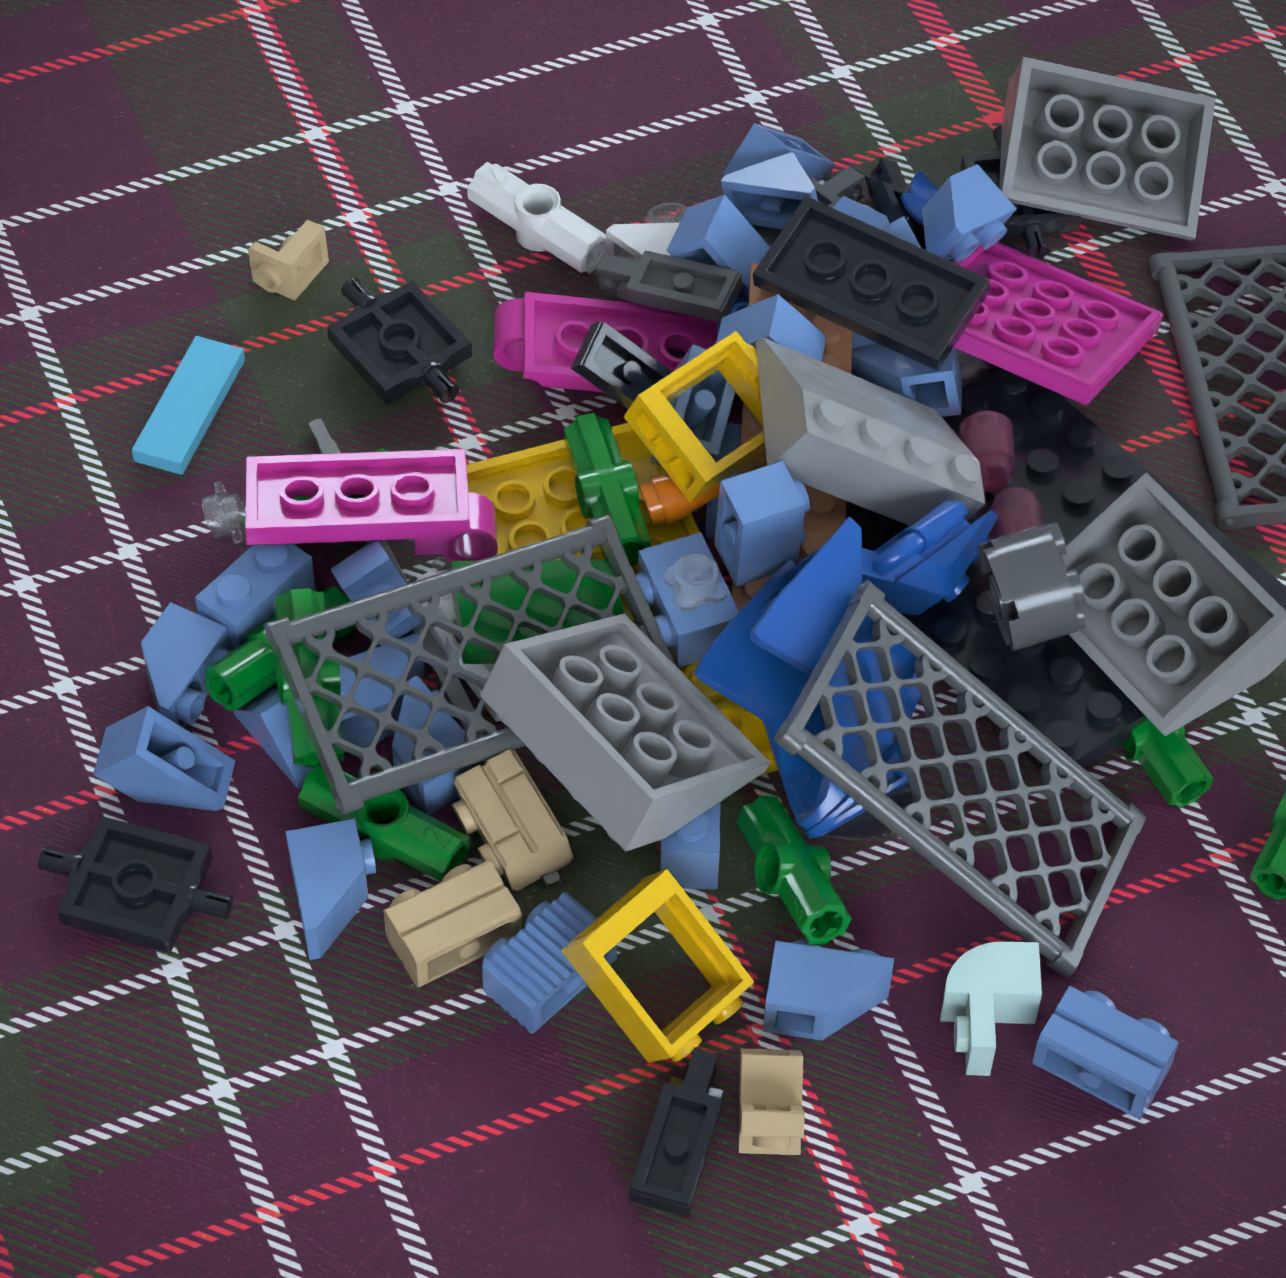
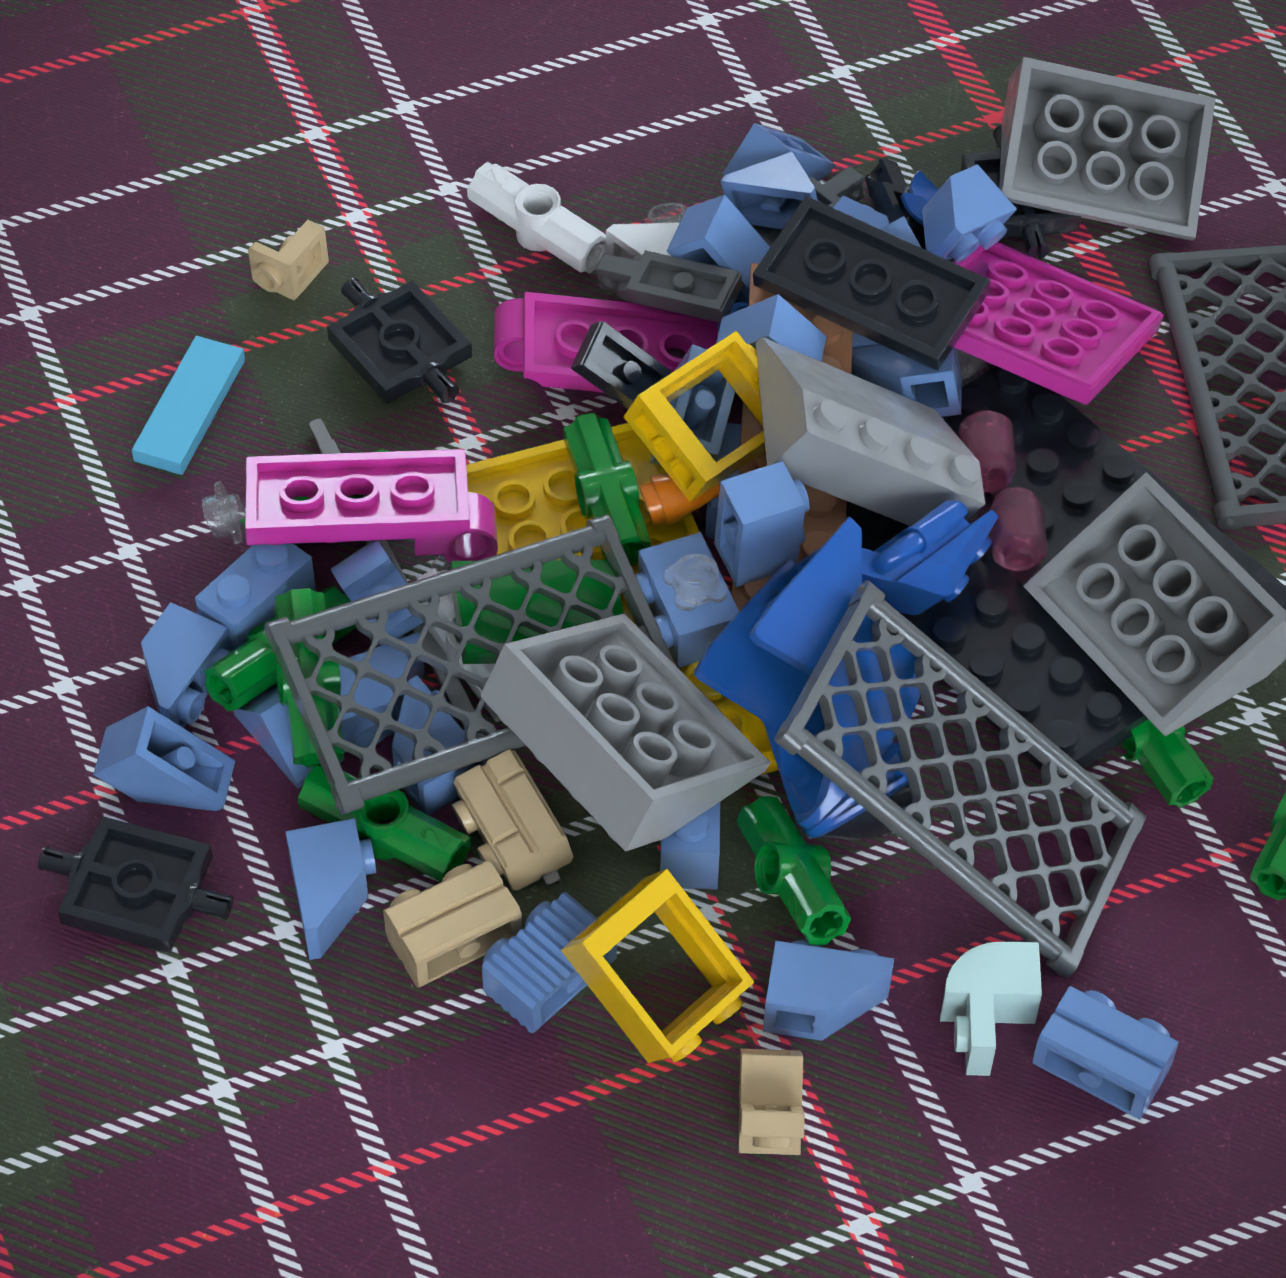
black hinge [629,1048,724,1218] -> none
dark grey brick [977,522,1086,652] -> none

